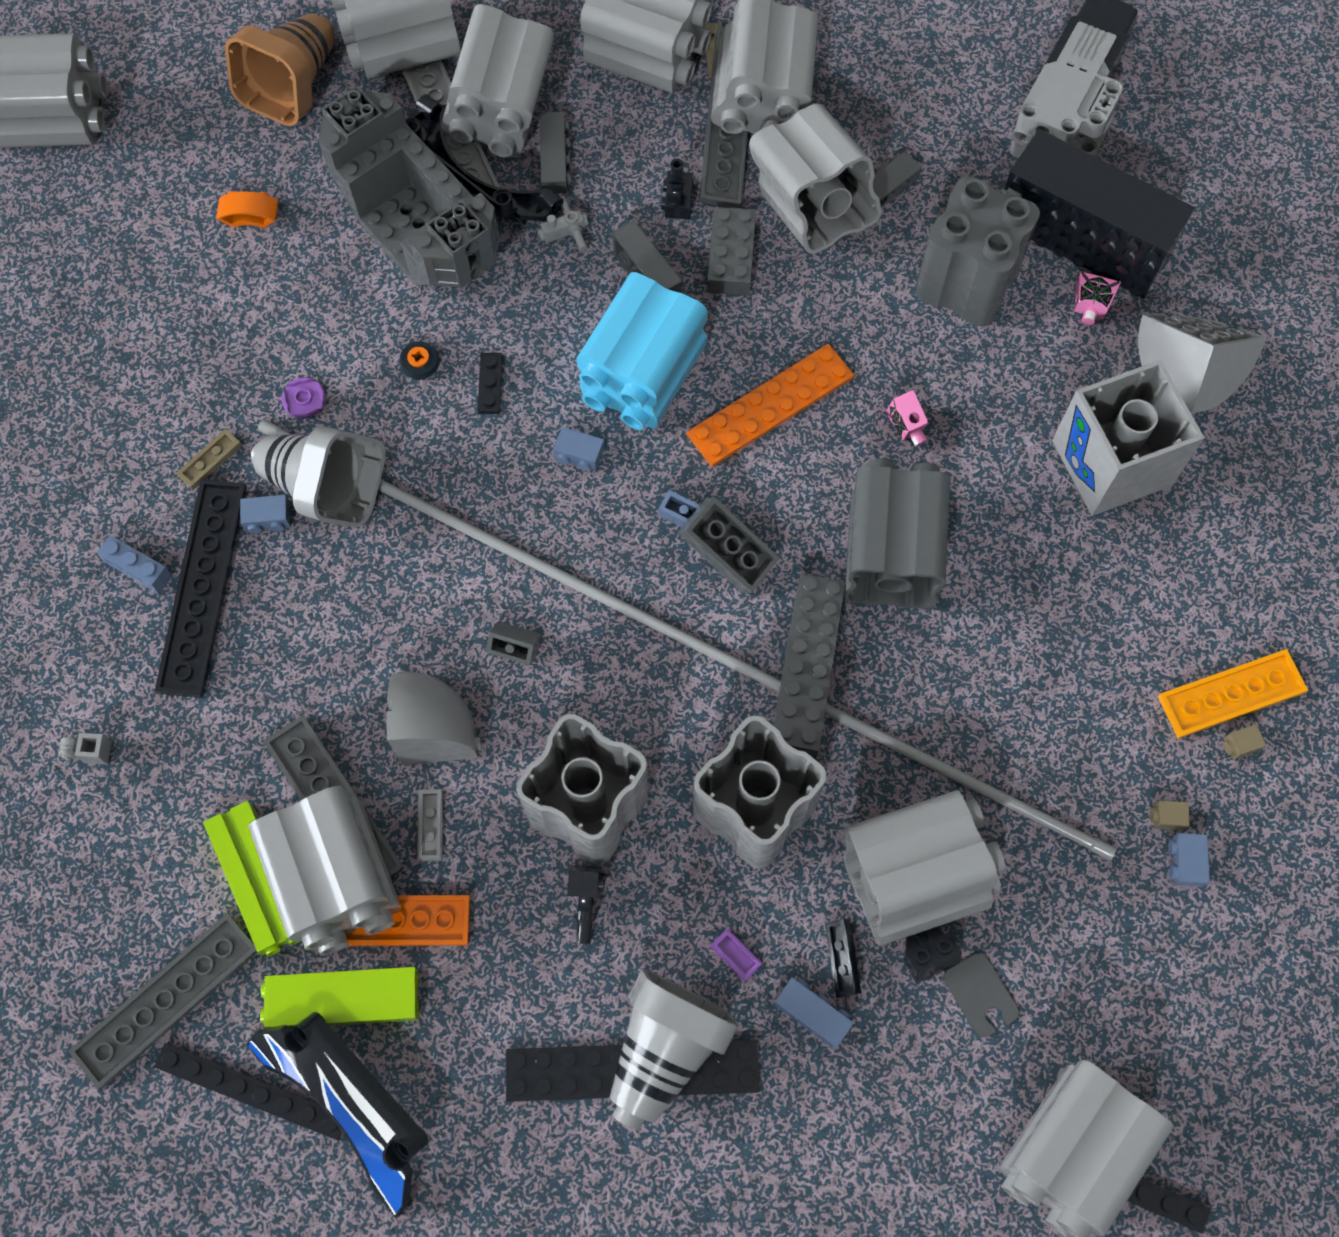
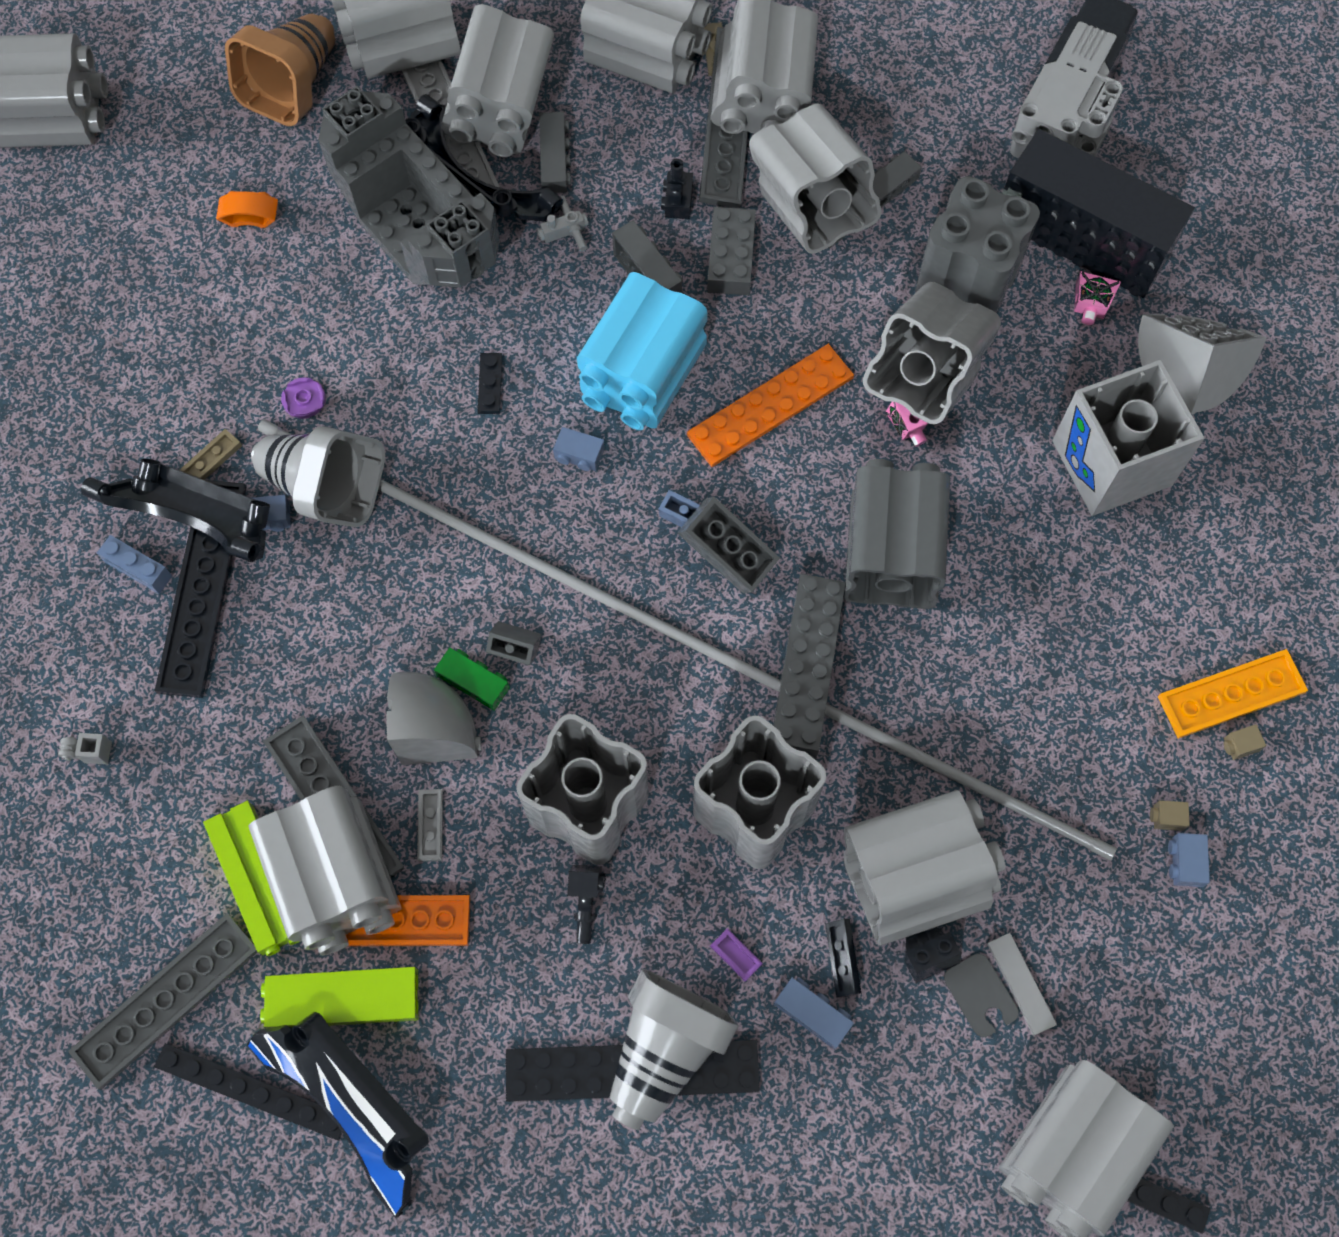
black wheel [400,341,439,380] -> none
none -> black panel [81,458,270,562]
none -> green brick [434,647,510,711]
none -> light grey brick [863,282,1001,424]
none -> light grey tile [987,933,1057,1036]

